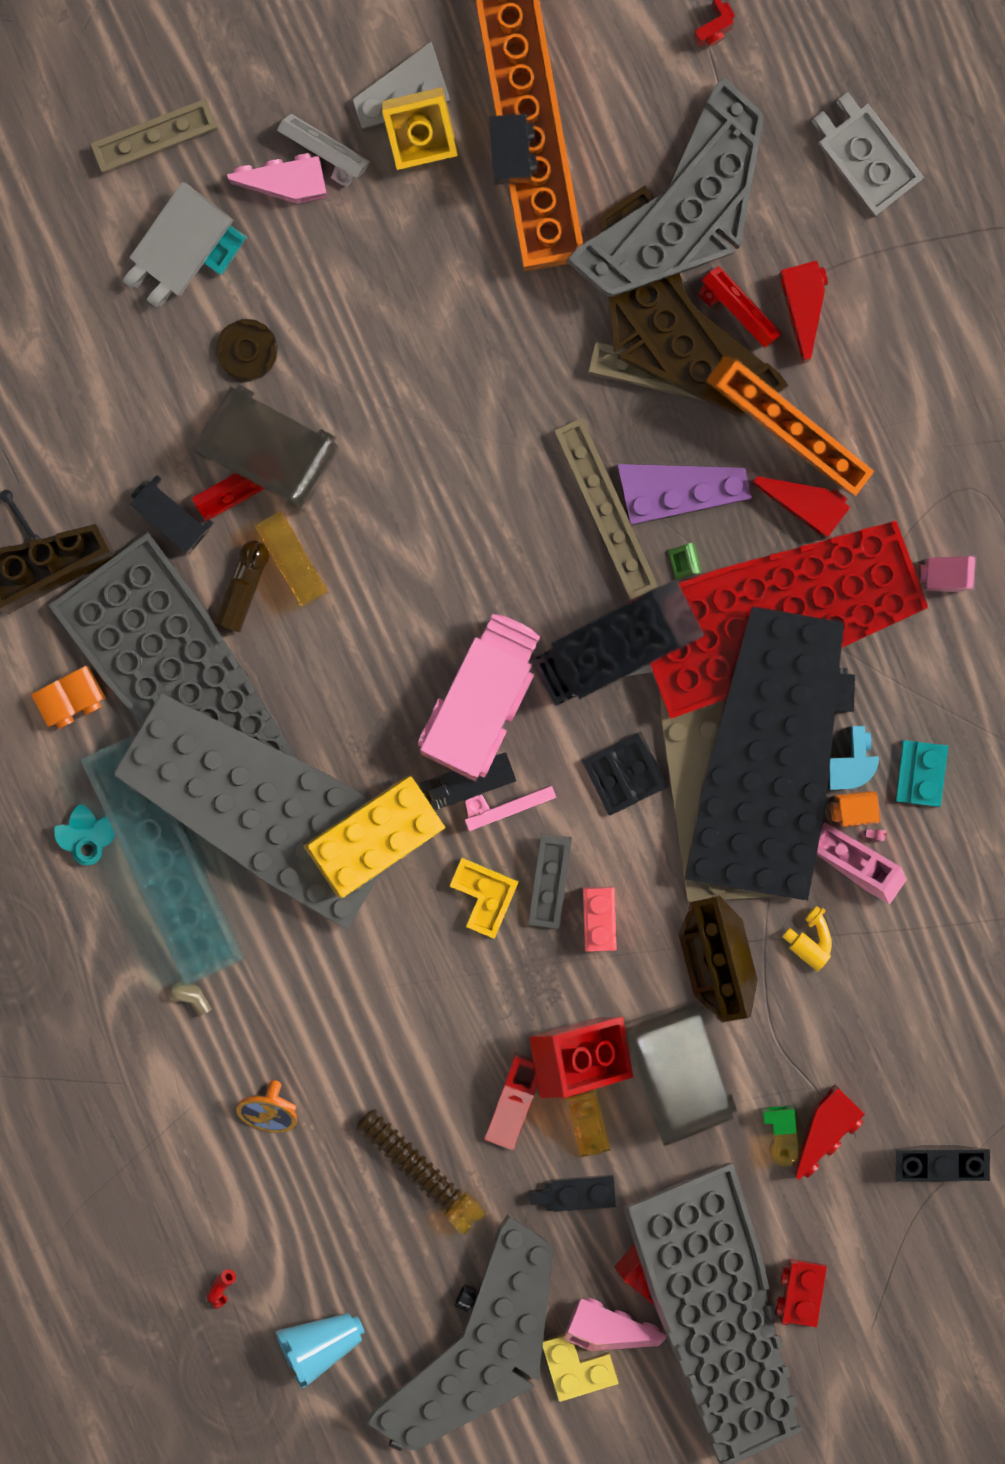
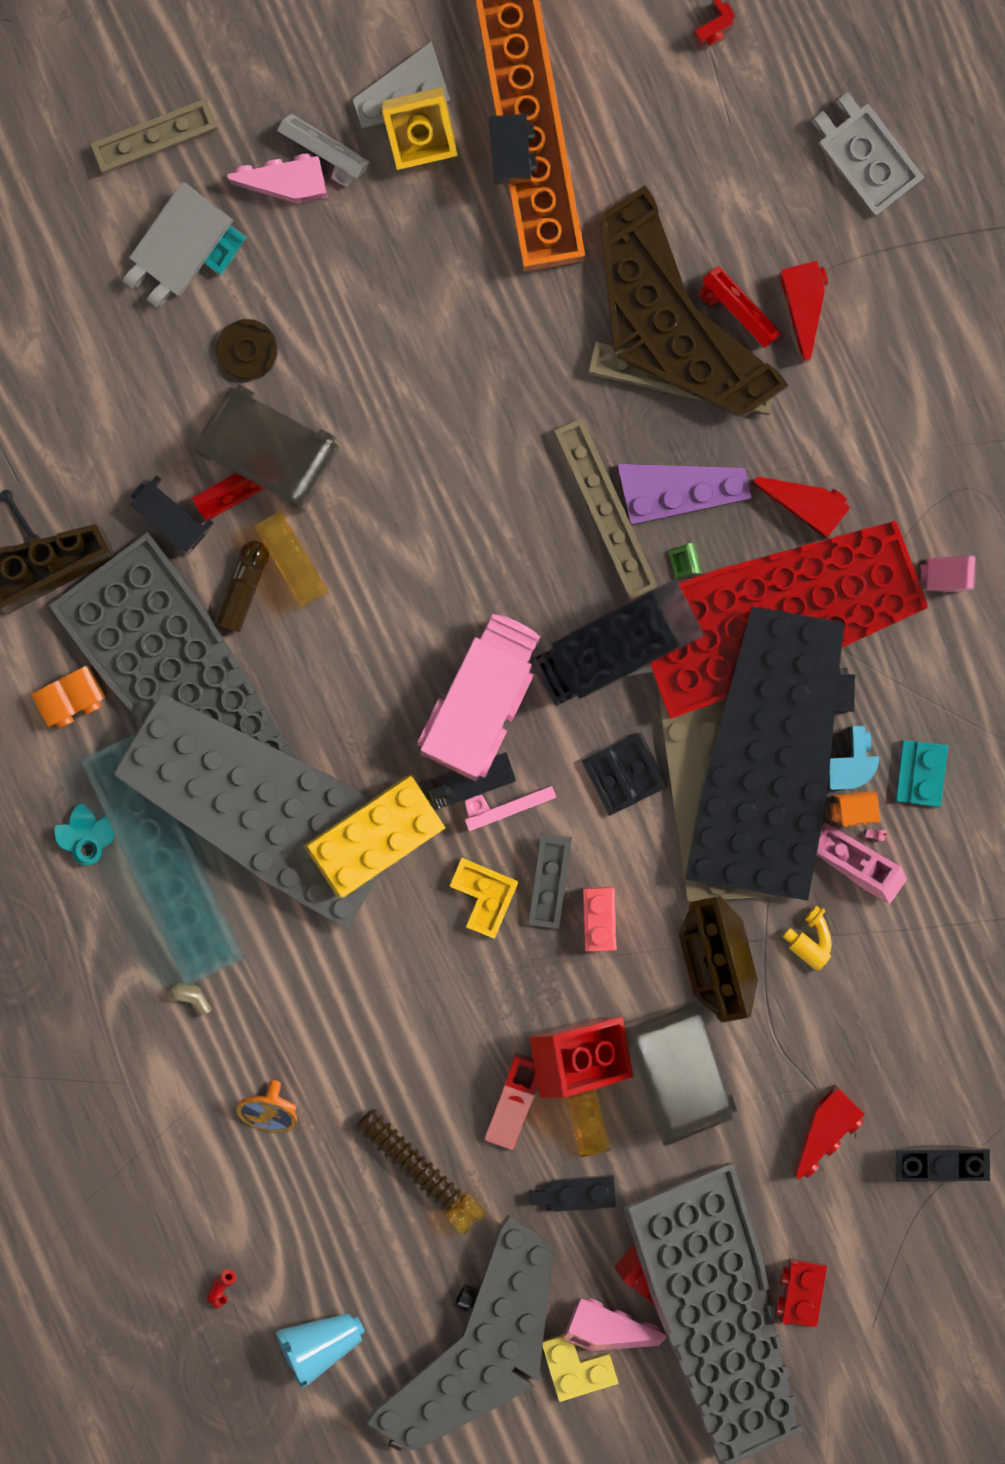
dark grey wing [566,77,764,297] -> none
orange brick [706,356,874,496] -> none
leg [761,1105,798,1167] -> none

